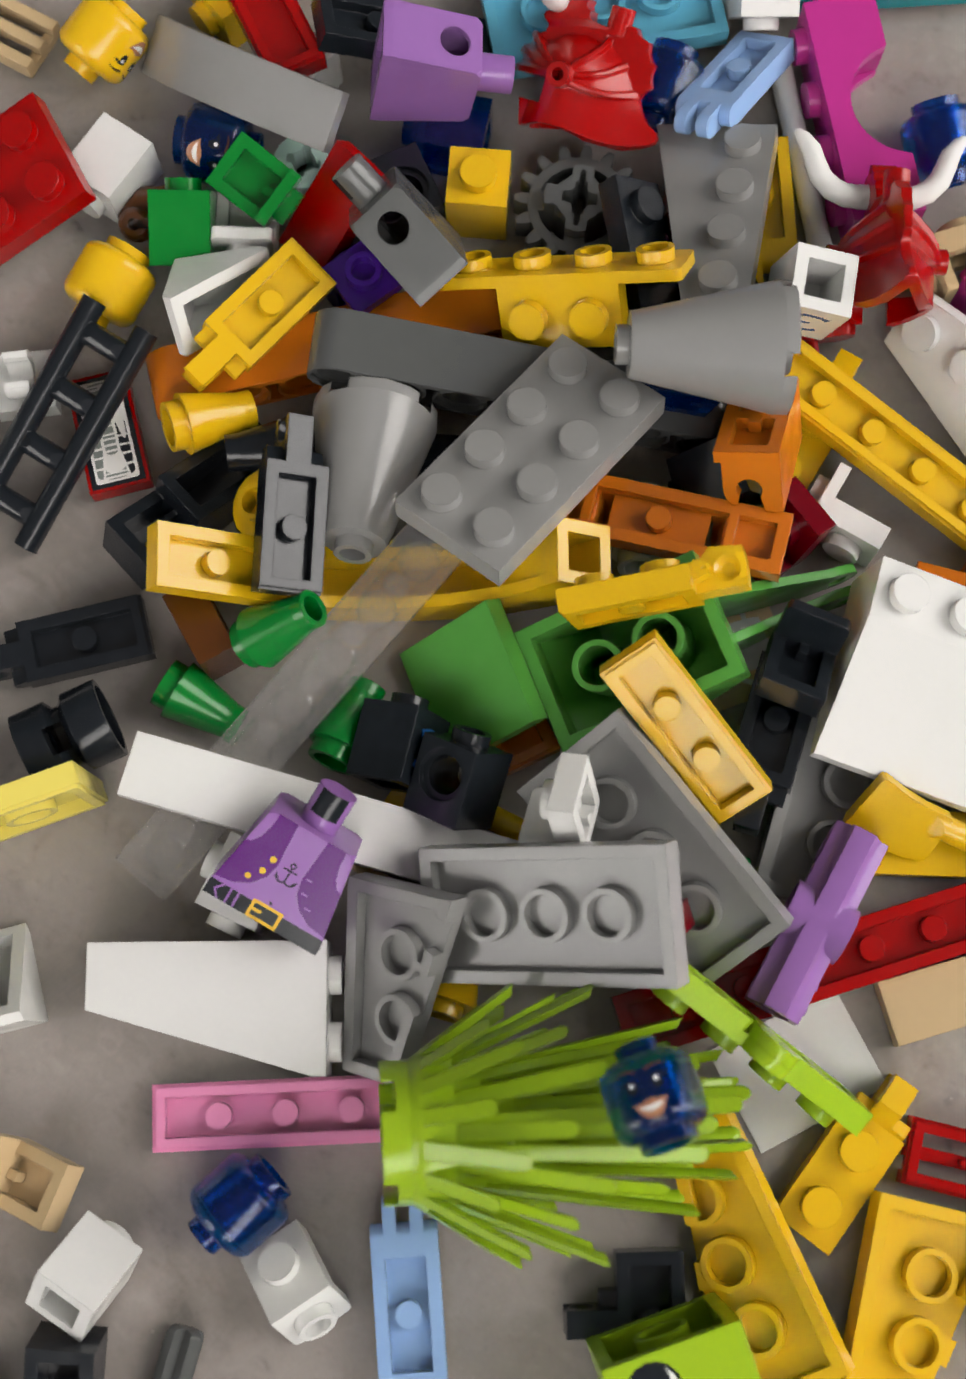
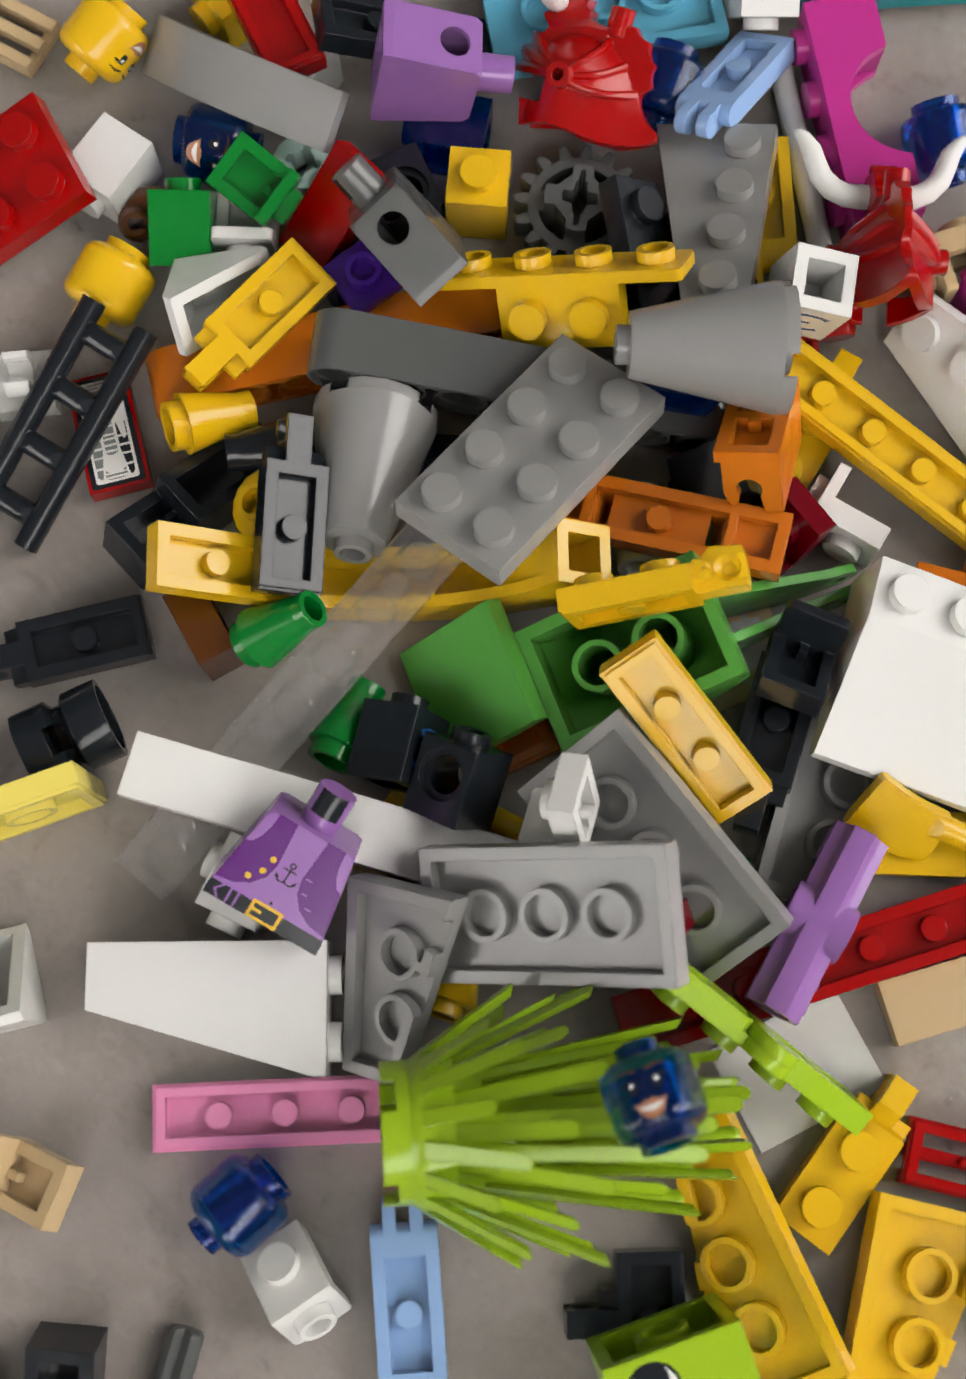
white brick [25,1210,143,1343] -> none
green cone [150,660,250,743] -> none

